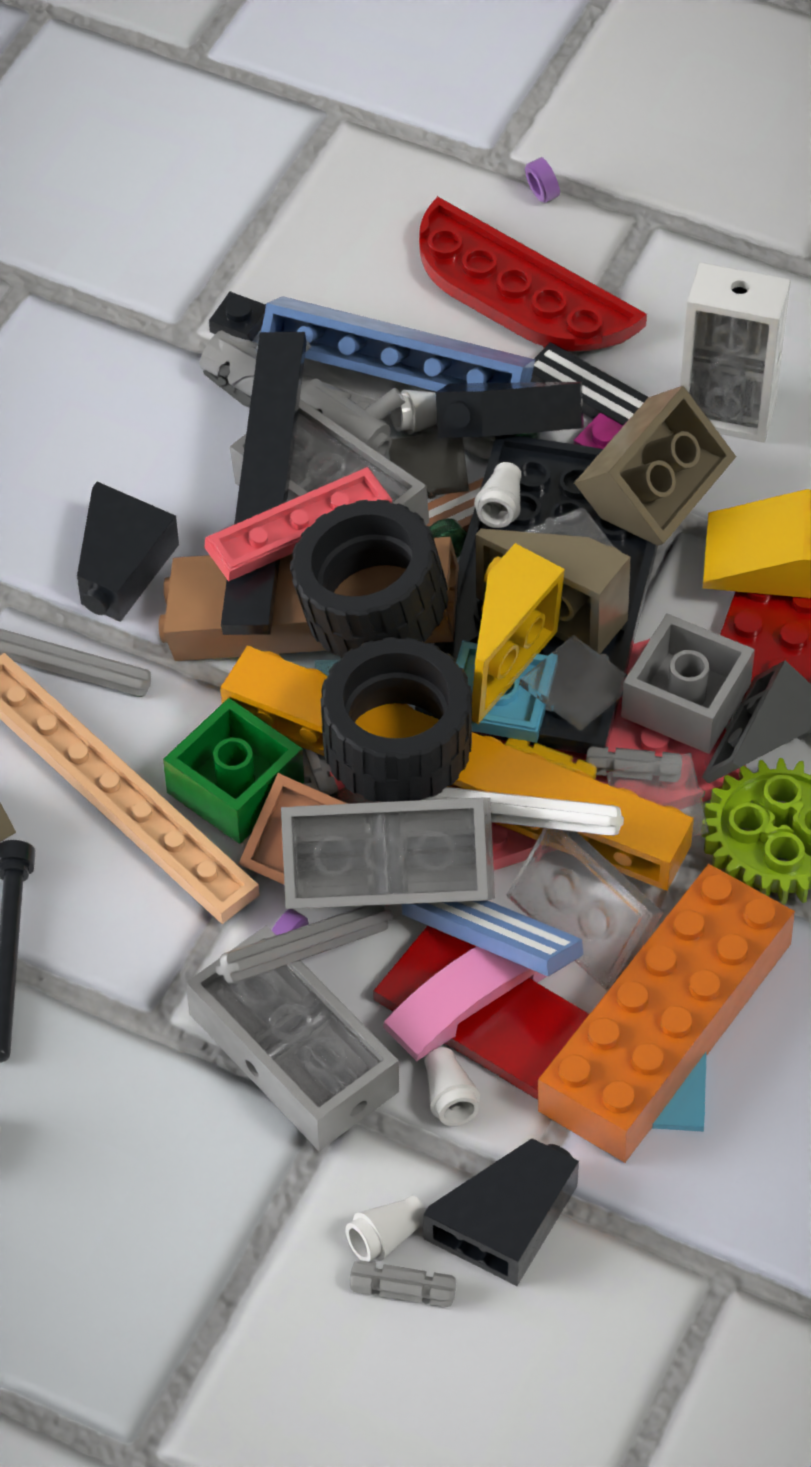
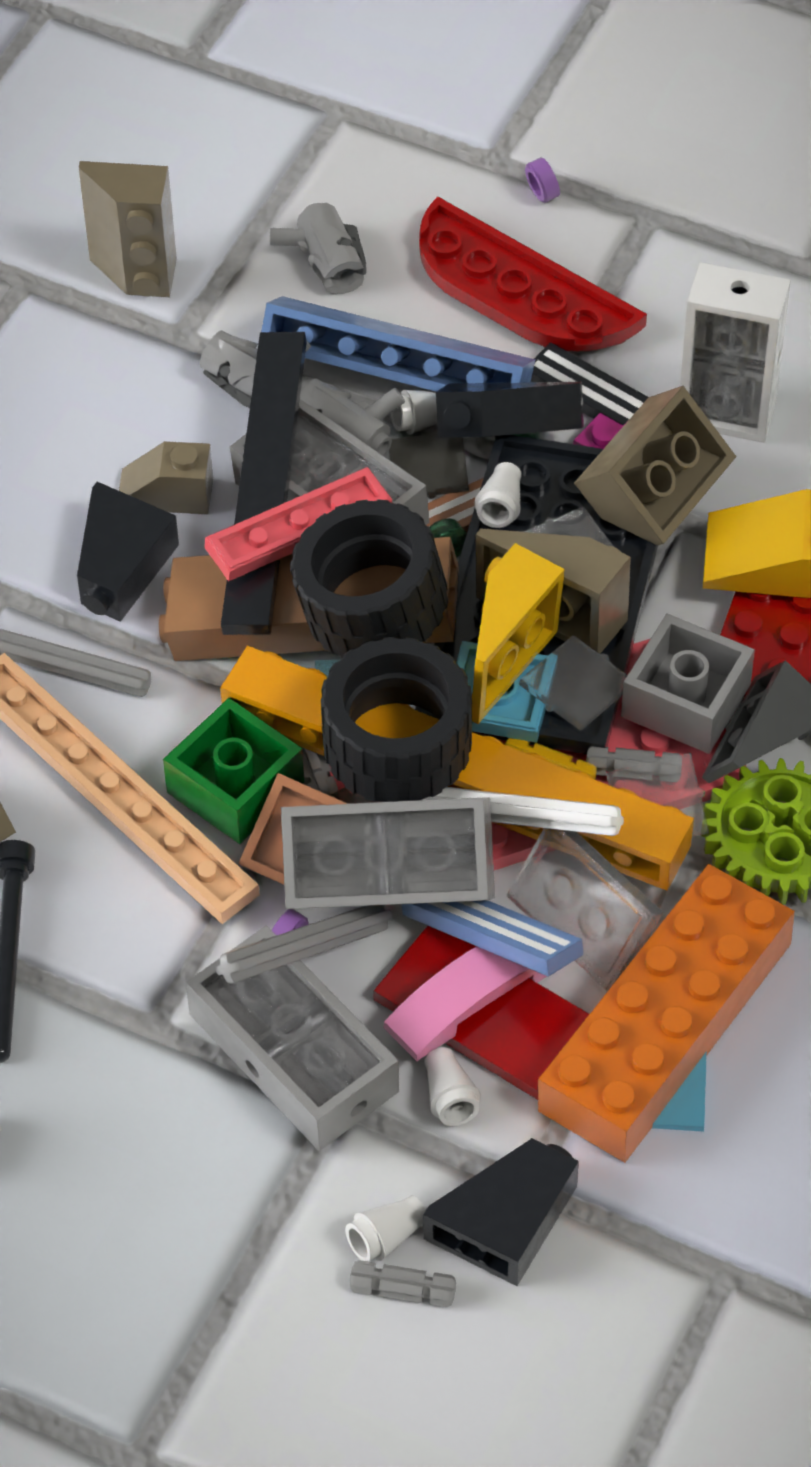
black plate [209,291,266,341] -> none
none -> dark tan slope [79,161,177,297]
none -> dark tan slope [119,441,213,514]
none -> light grey piece [270,203,367,294]

